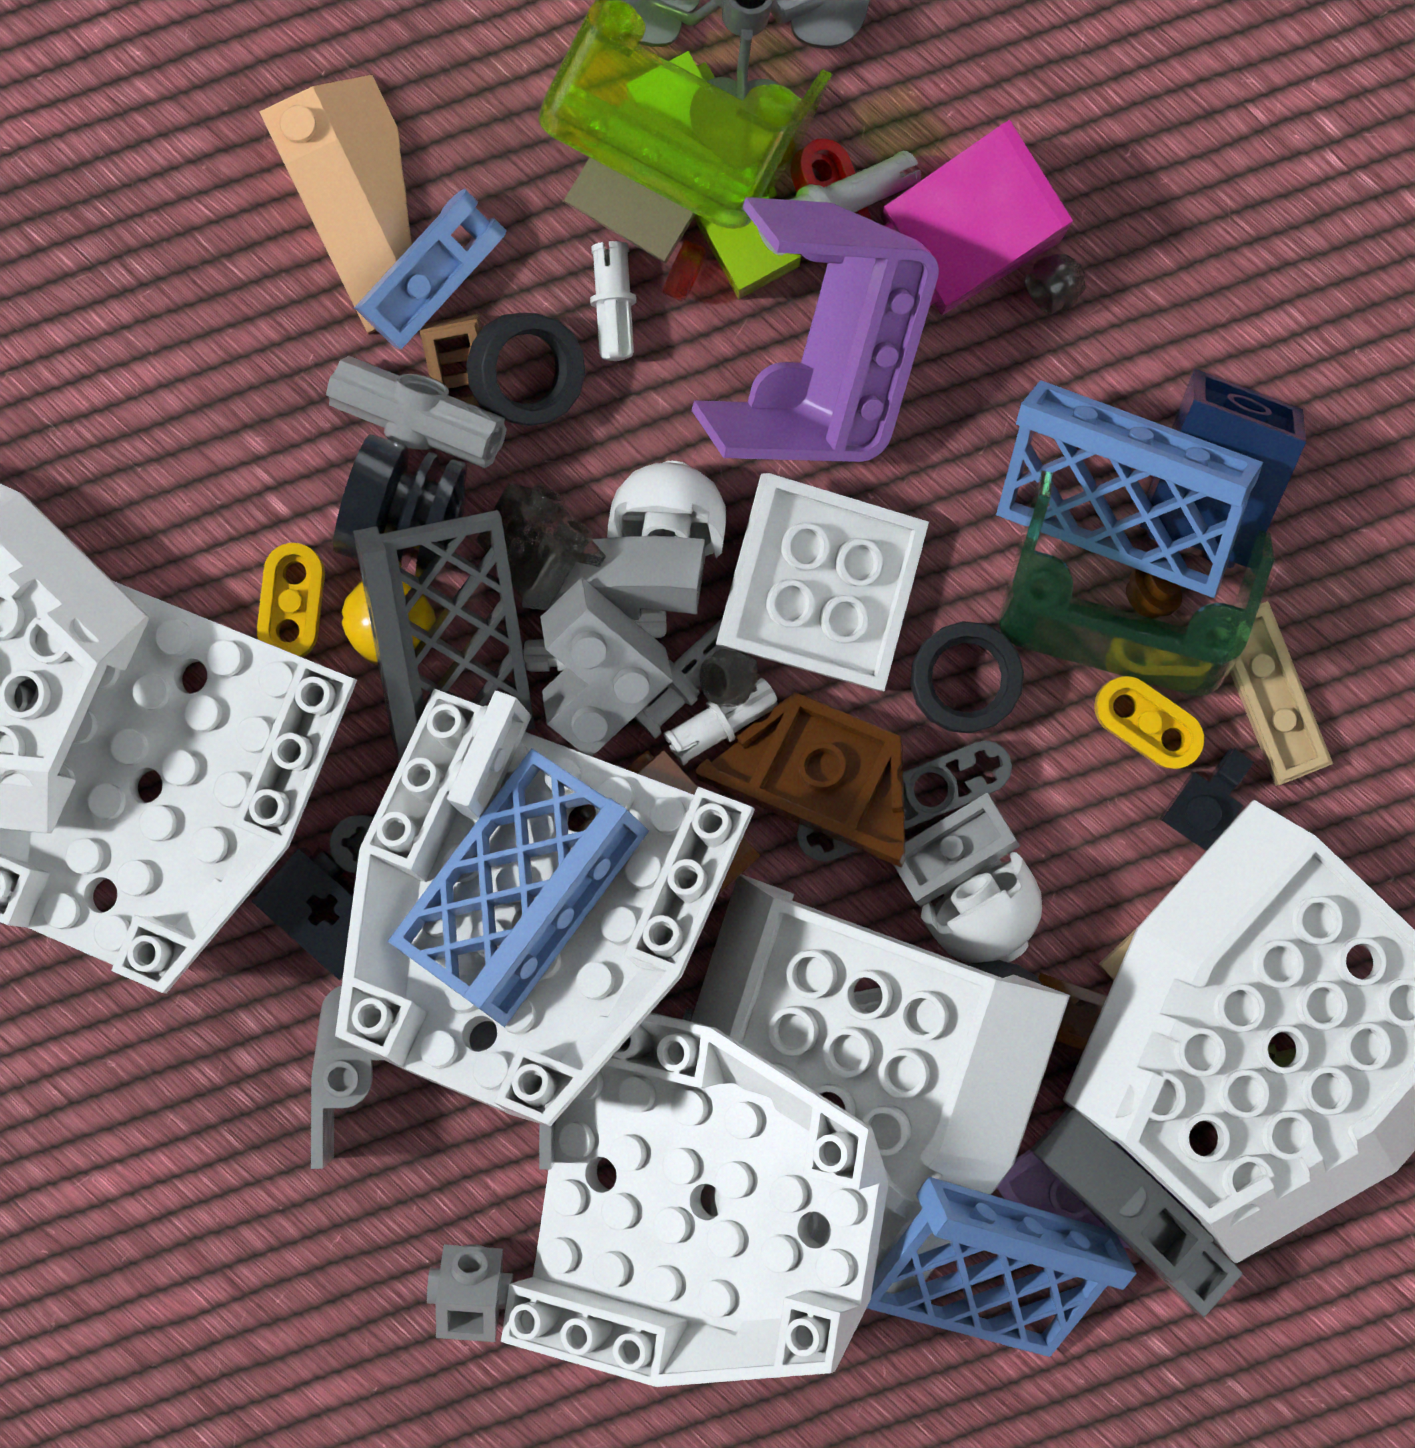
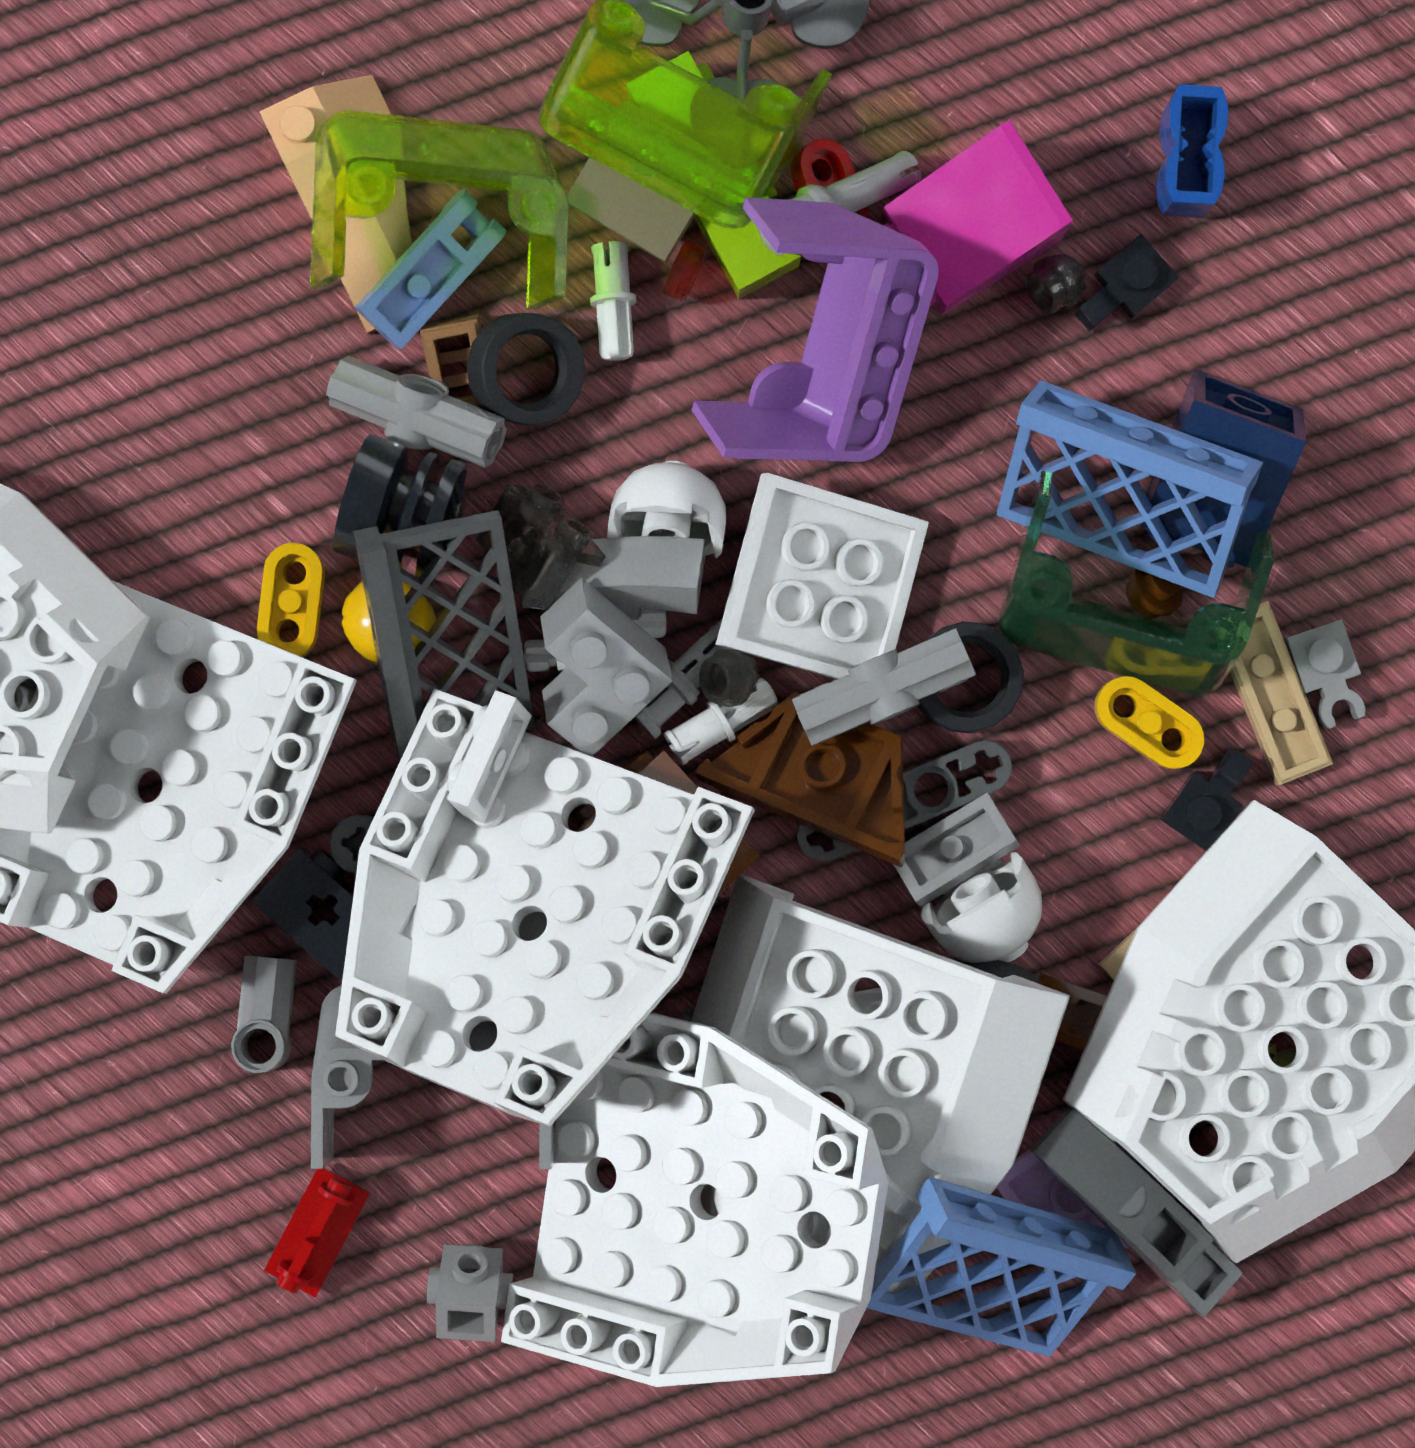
medium blue fence [388,748,649,1027] -> none
none -> light grey piece [231,956,297,1073]
none -> red hinge [264,1168,371,1298]
none -> clear neon green windscreen [310,110,569,309]
none -> light grey piece [792,628,976,746]
none -> black plate [1074,234,1179,332]
none -> blue brick [1156,84,1228,218]
none -> light grey plate [1284,619,1365,729]

